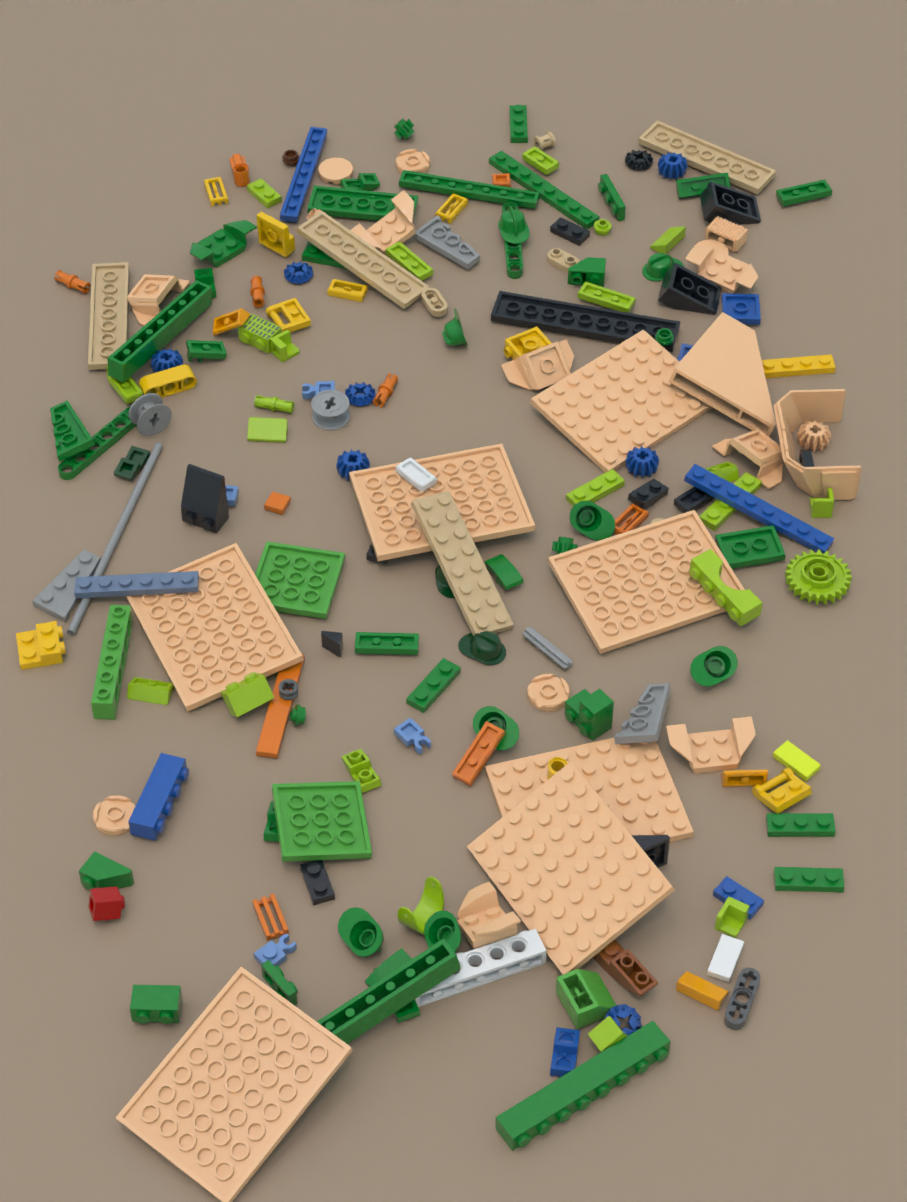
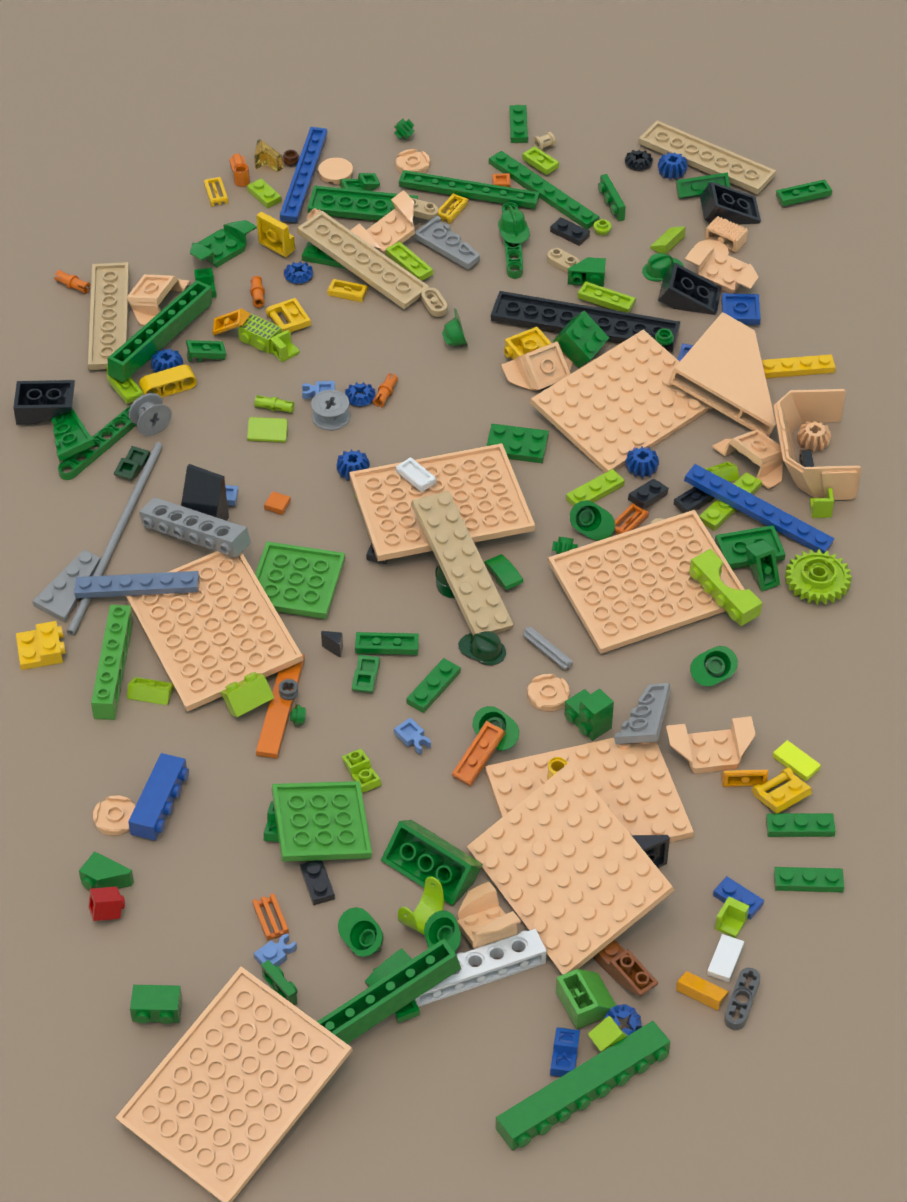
none -> black slope [13,380,75,425]
none -> light grey brick [139,497,251,558]
none -> clear yellow slope [254,139,283,172]
none -> green slope [352,655,380,693]
none -> green slope [381,820,483,906]
none -> tan plate [412,198,438,220]
none -> green plate [486,423,549,463]
none -> green brick [553,311,609,368]
none -> green slope [745,540,780,591]

